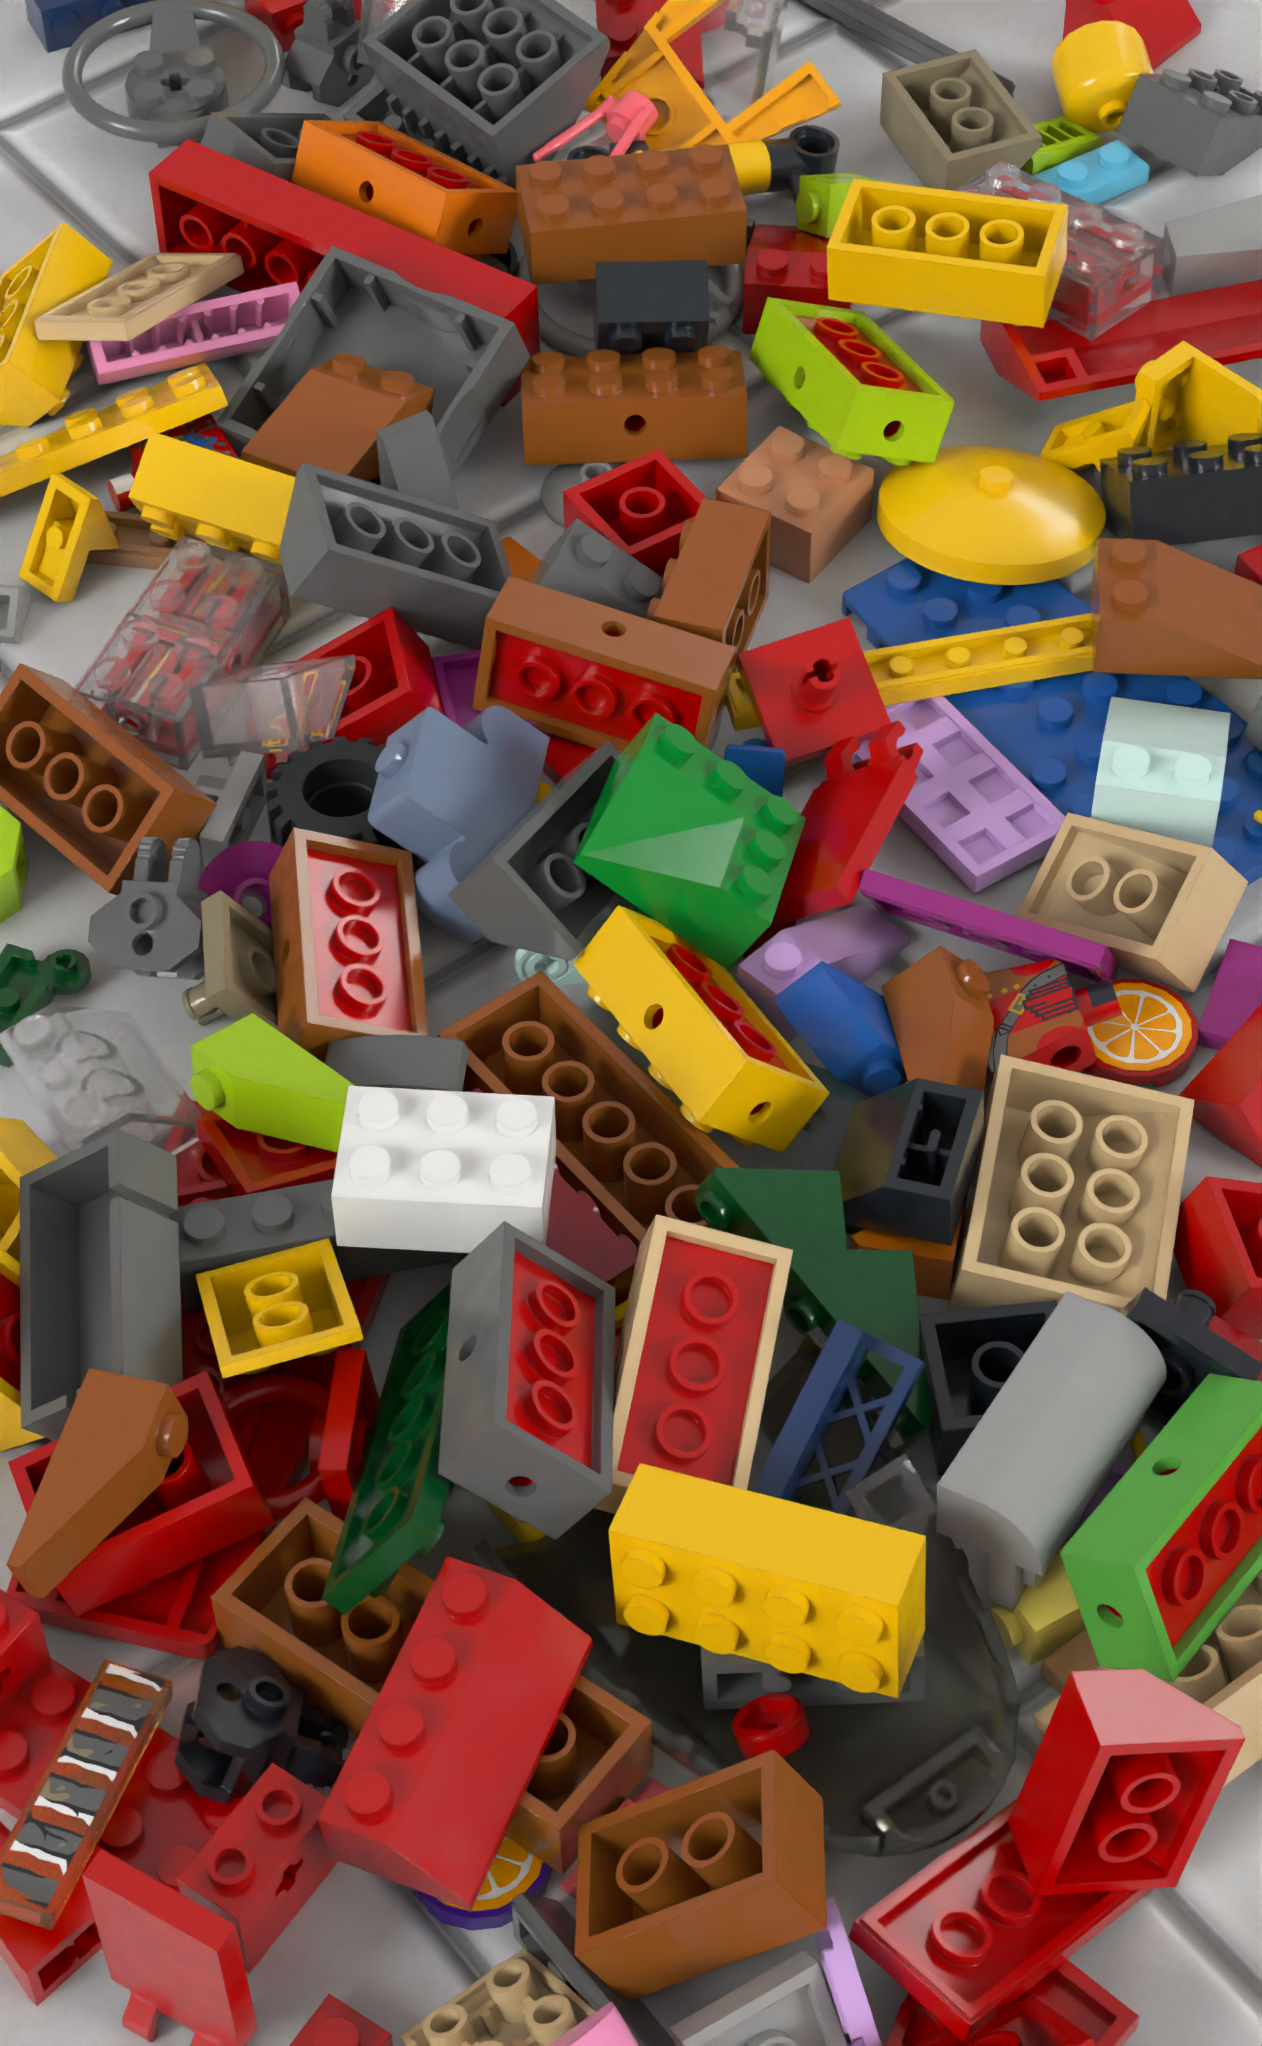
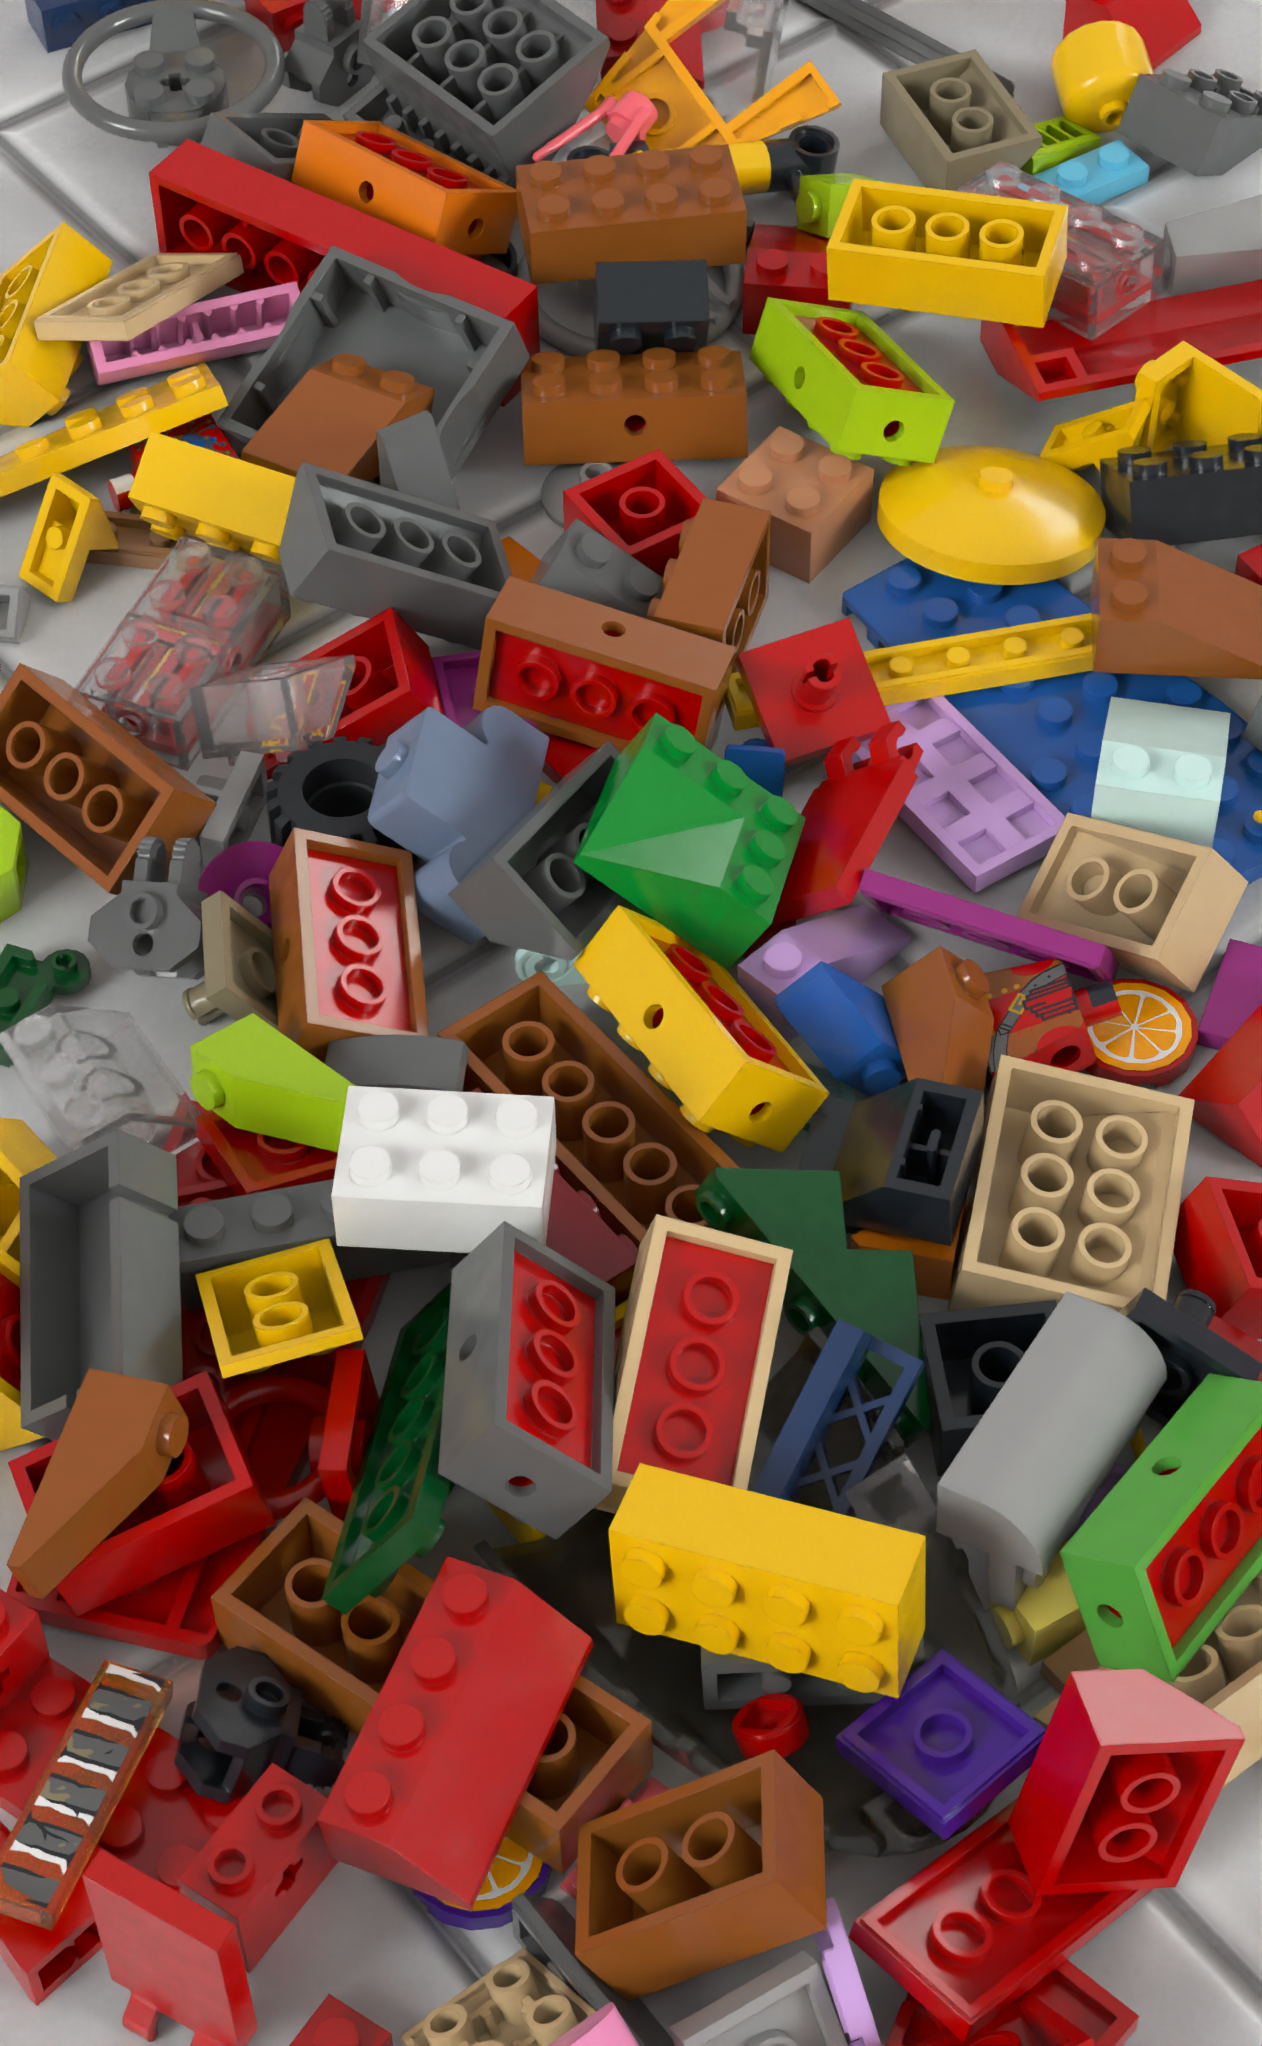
none -> dark purple tile [836,1648,1046,1840]

